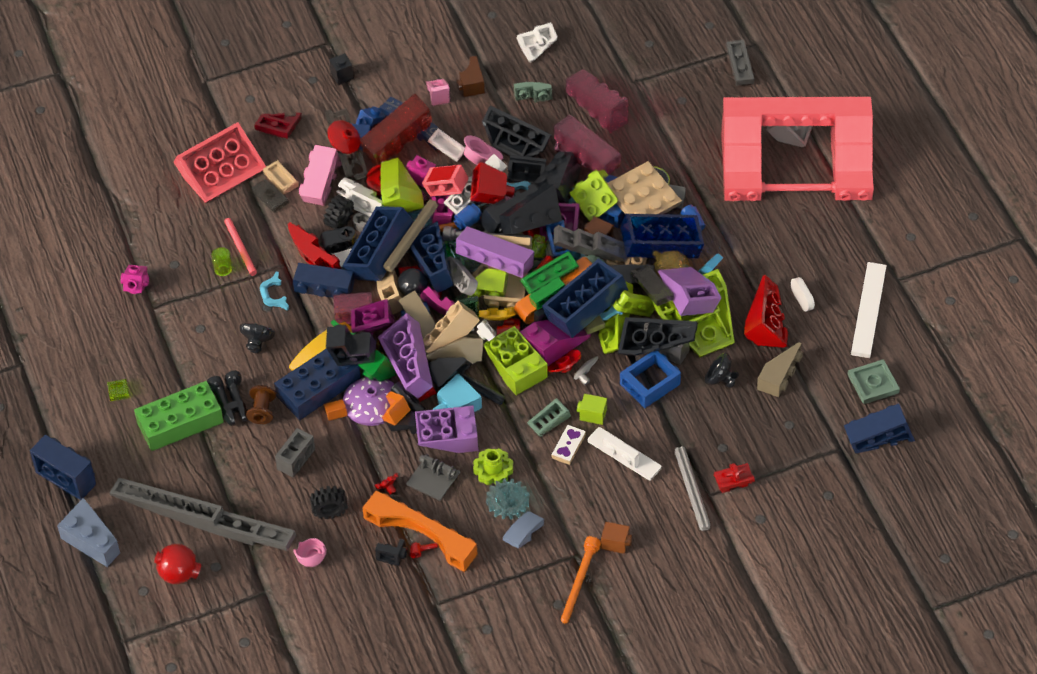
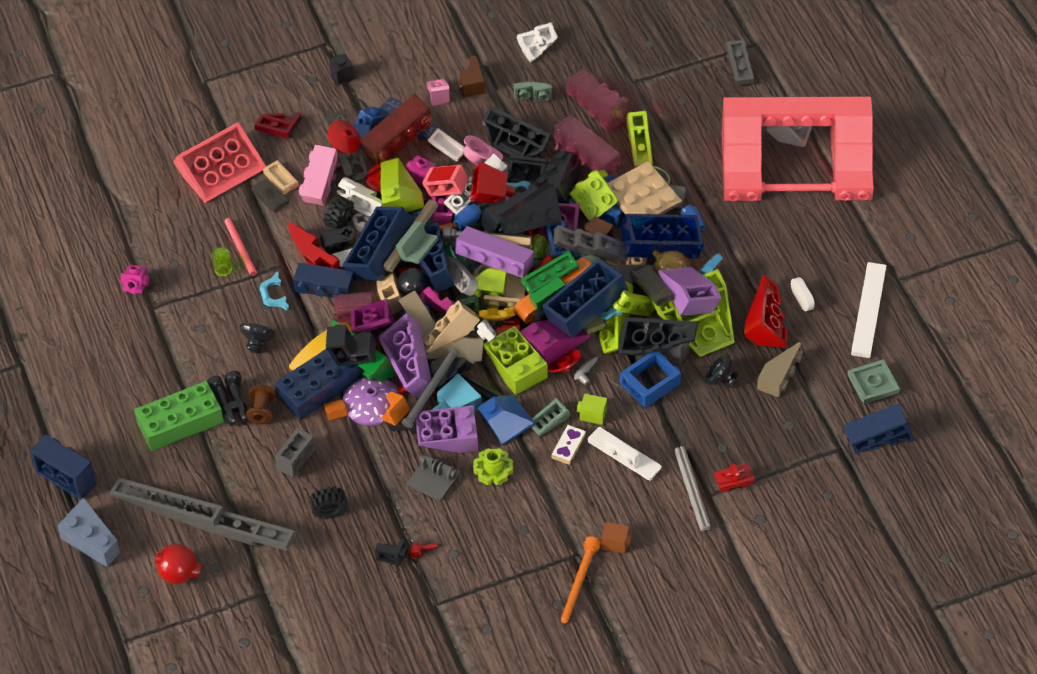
clear neon green tile [107,379,130,402] -> none
bright pink hair [294,538,326,567] -> none
orange arch [362,491,478,572] -> none
red plant [374,473,398,495] -> none
black pin [391,382,426,412] -> none
clear light blue gear [486,479,529,520] -> none
sand blue slope [503,511,544,549] -> none
none -> sand green panel [396,221,438,263]
none -> dark grey bar [402,347,460,429]
none -> blue slope [477,395,535,446]
none -> lime slope [627,111,653,167]

